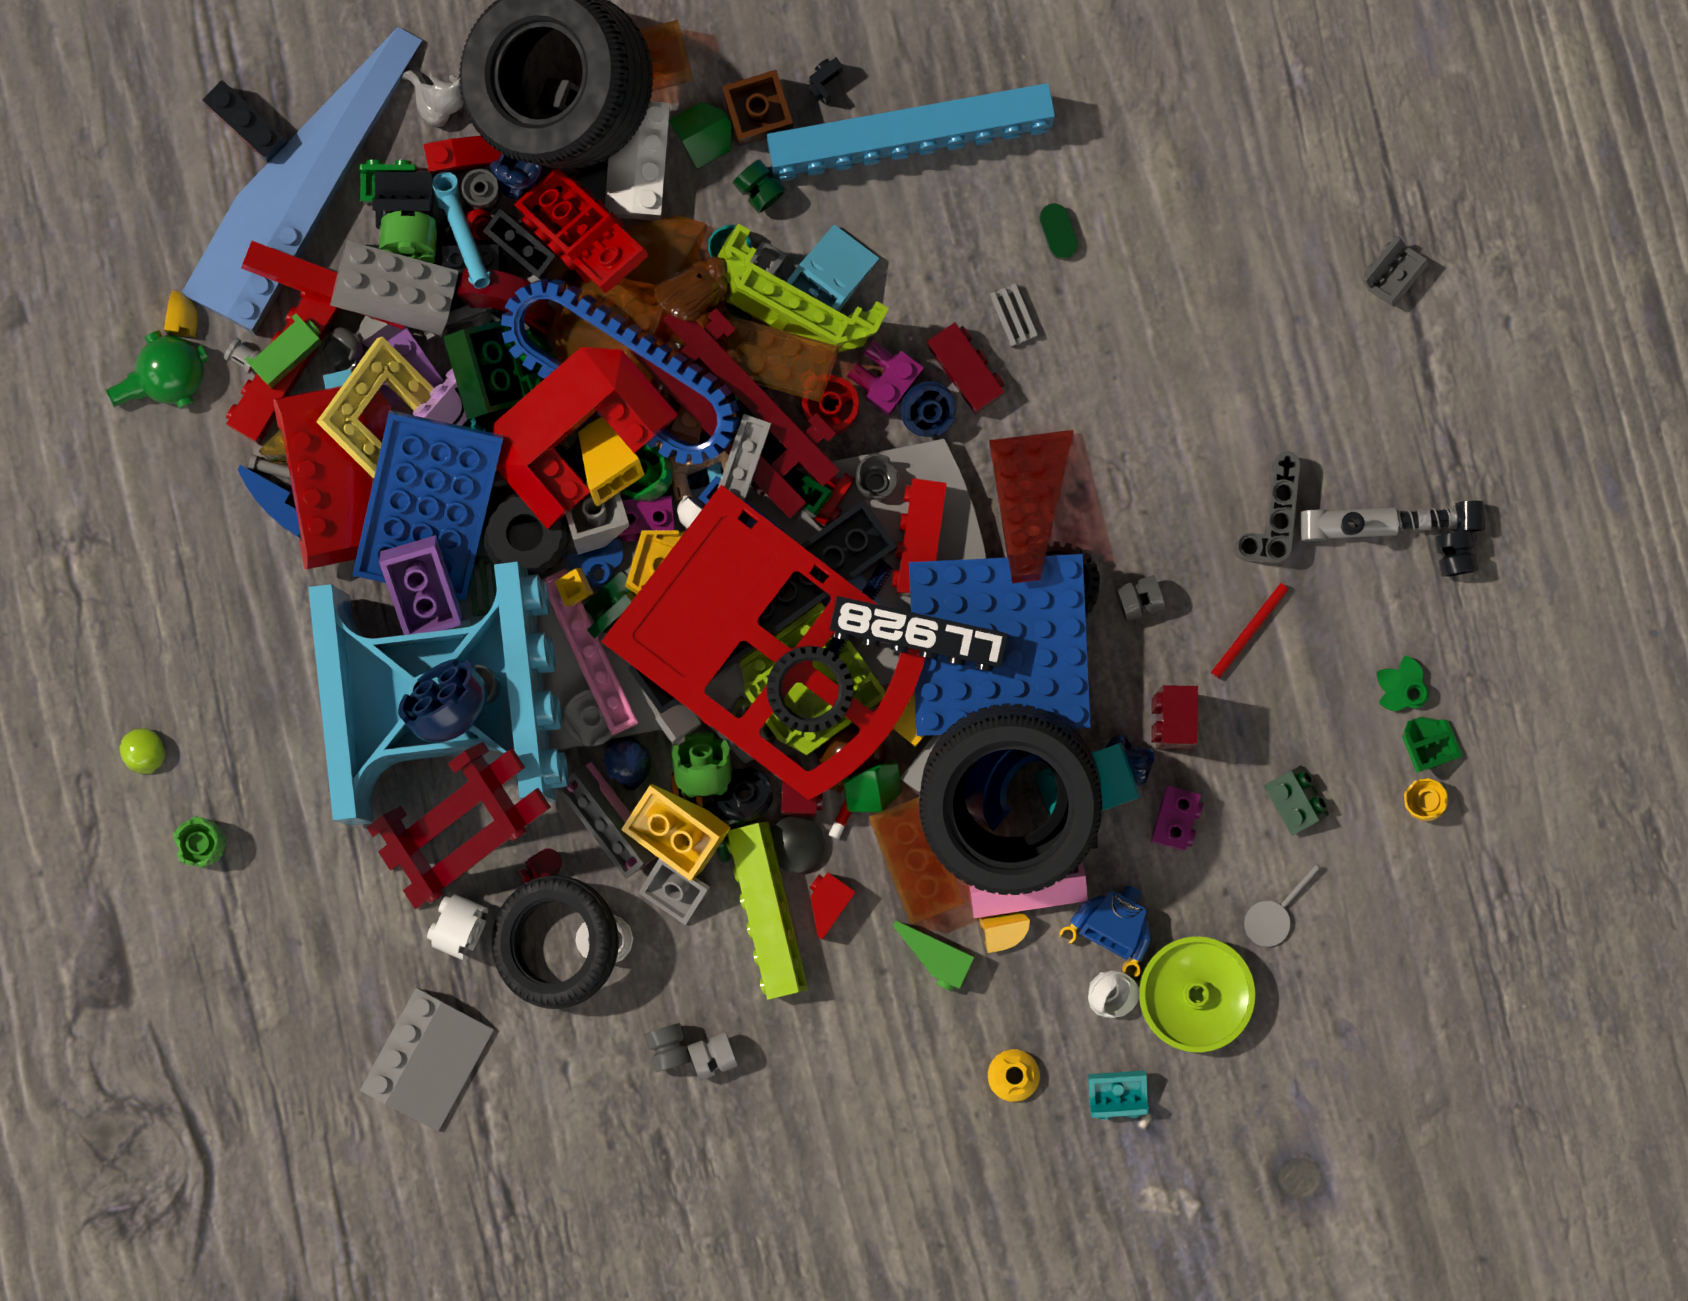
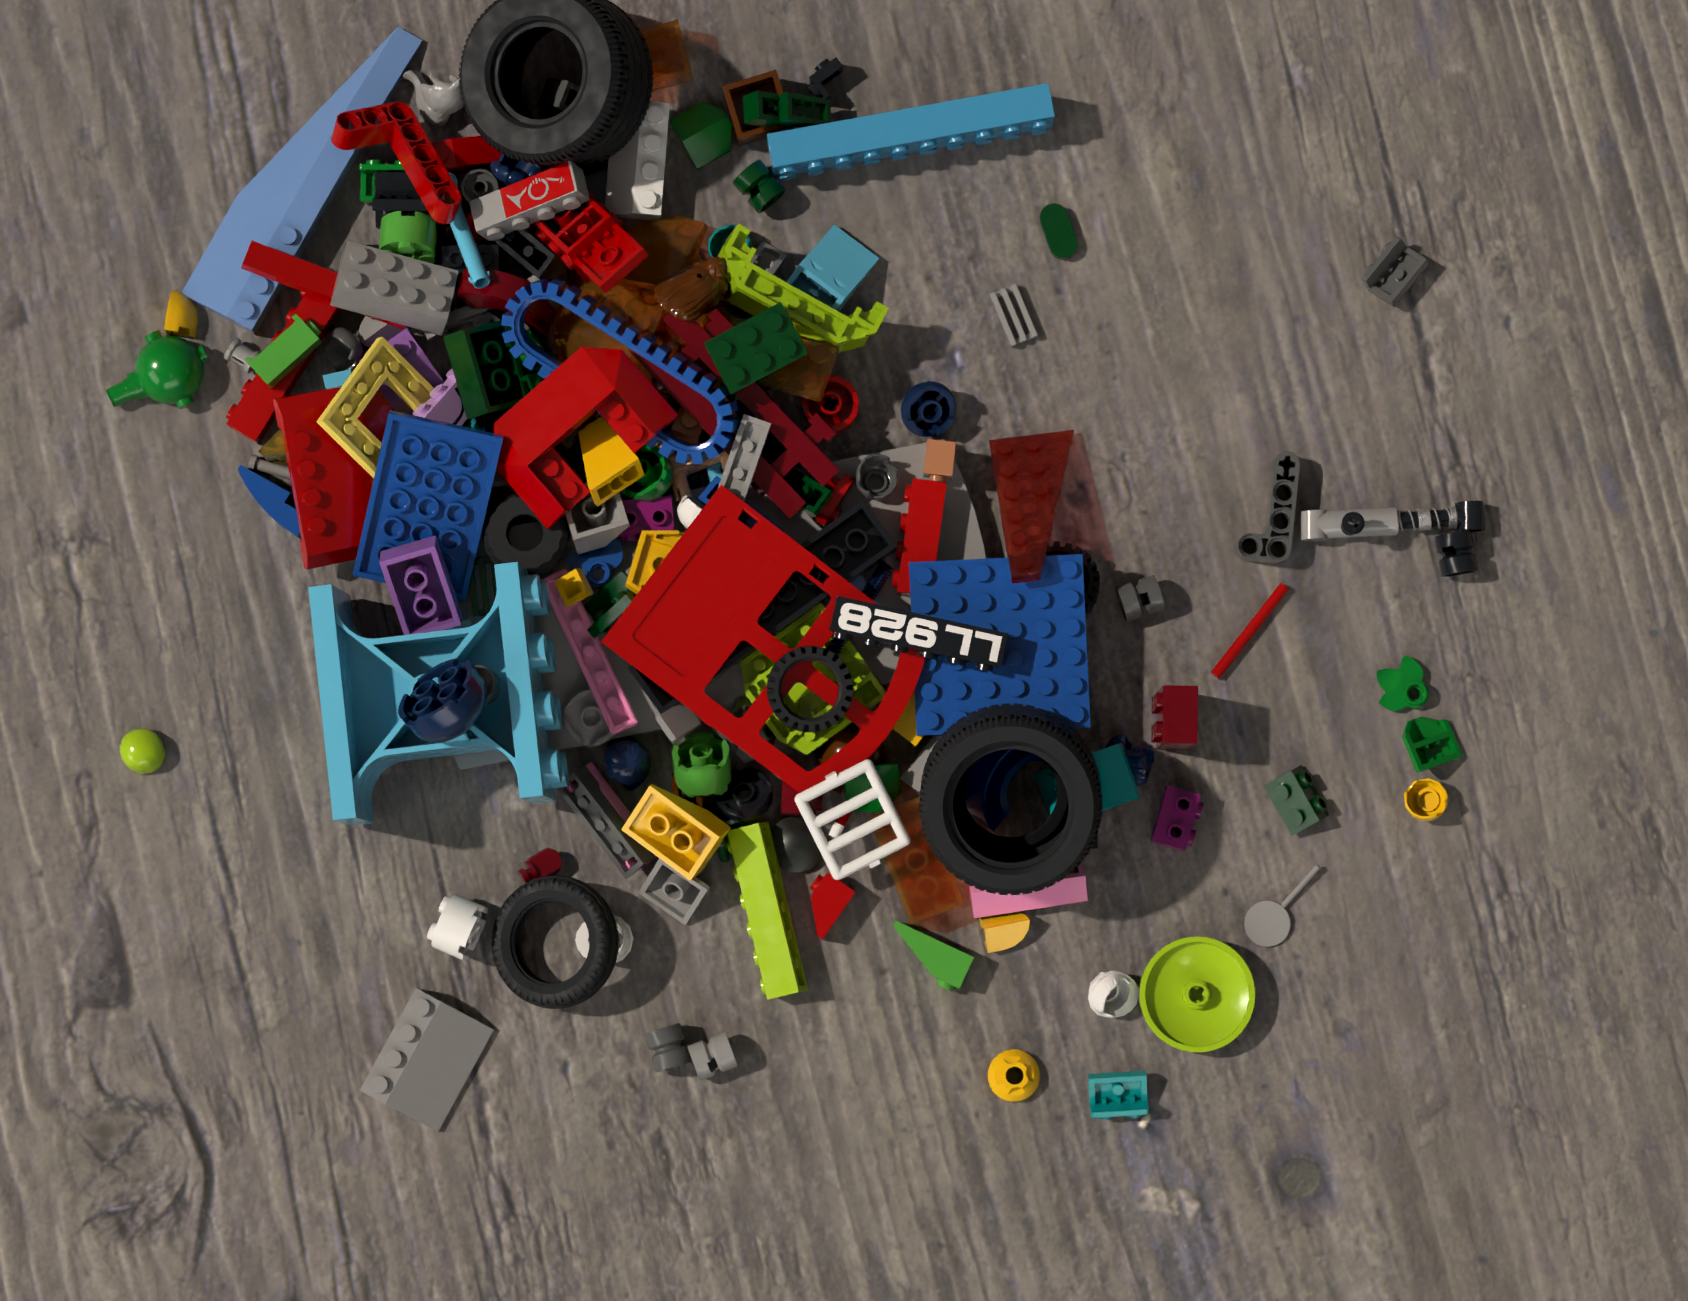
bright green hair [173,816,226,868] -> none
black brick [202,80,287,163] -> none
dark red fence [367,741,551,909] -> none
magenta brick [847,340,924,418] -> none
dark red brick [926,322,1005,415] -> none
blue torso [1060,886,1151,978] -> none
none -> red beam [331,102,461,224]
none -> light grey brick [469,161,590,241]
none -> dark green brick [704,302,809,394]
none -> dark green slope [743,91,832,127]
none -> white bar [794,759,911,880]
none -> nougat brick [923,439,956,483]

